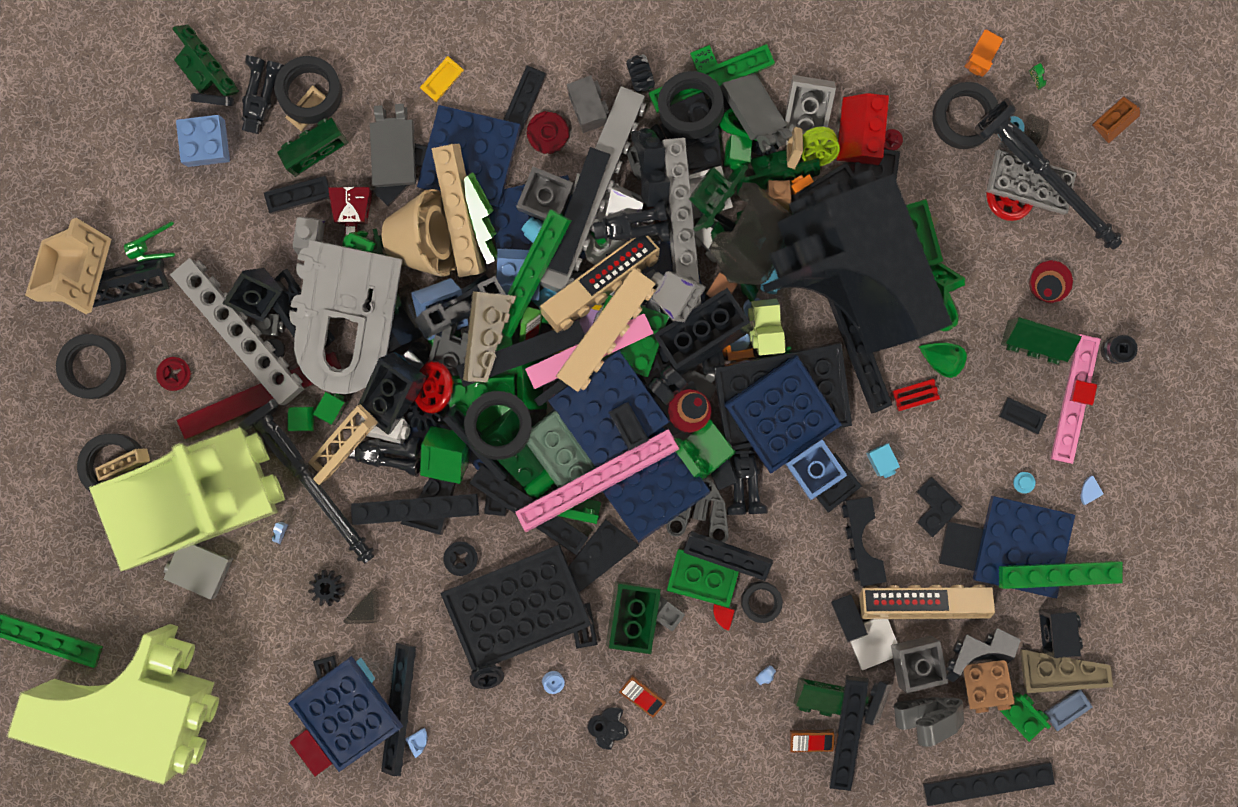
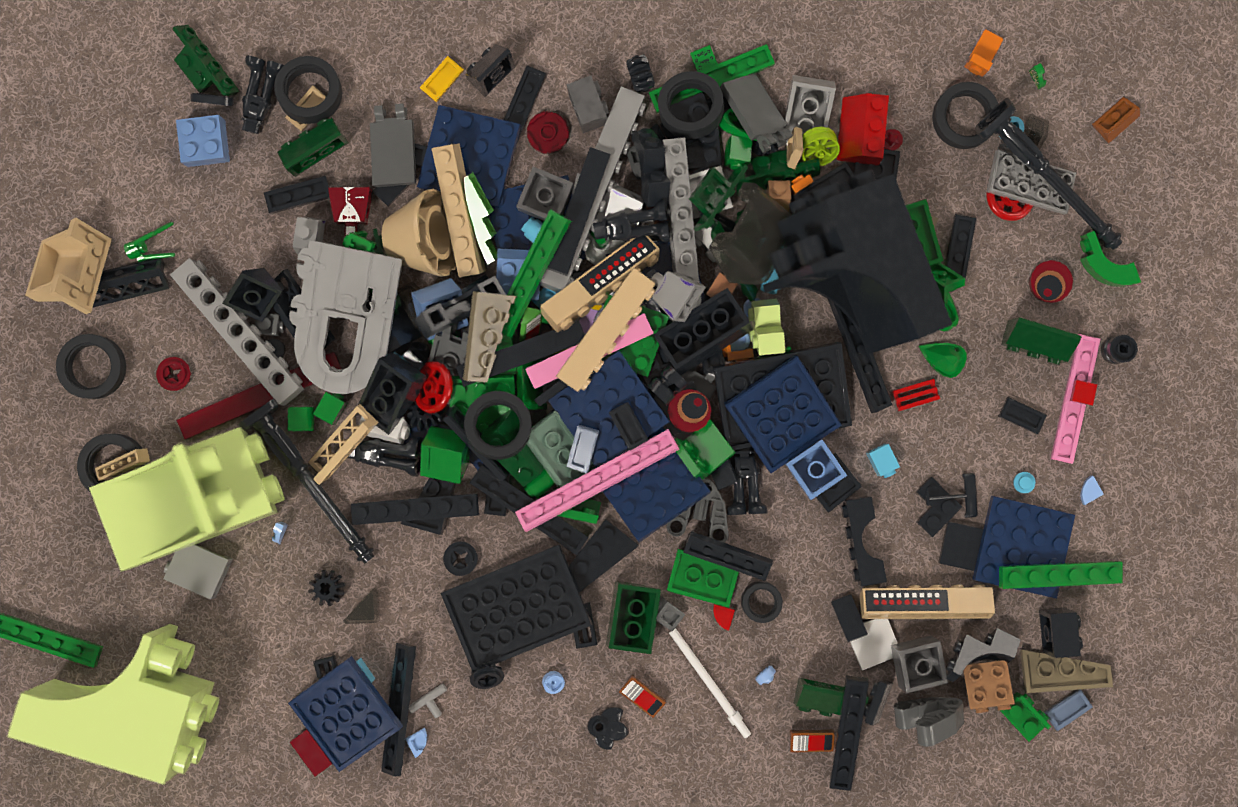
black plate [923,762,1055,806] -> none
none -> light grey piece [409,684,447,718]
none -> black slope [465,44,515,97]
none -> tile [566,425,599,473]
none -> white bar [669,628,751,738]
none -> black piece [925,473,978,518]
none -> black tile [945,214,976,280]
none -> green arch [1080,231,1141,287]

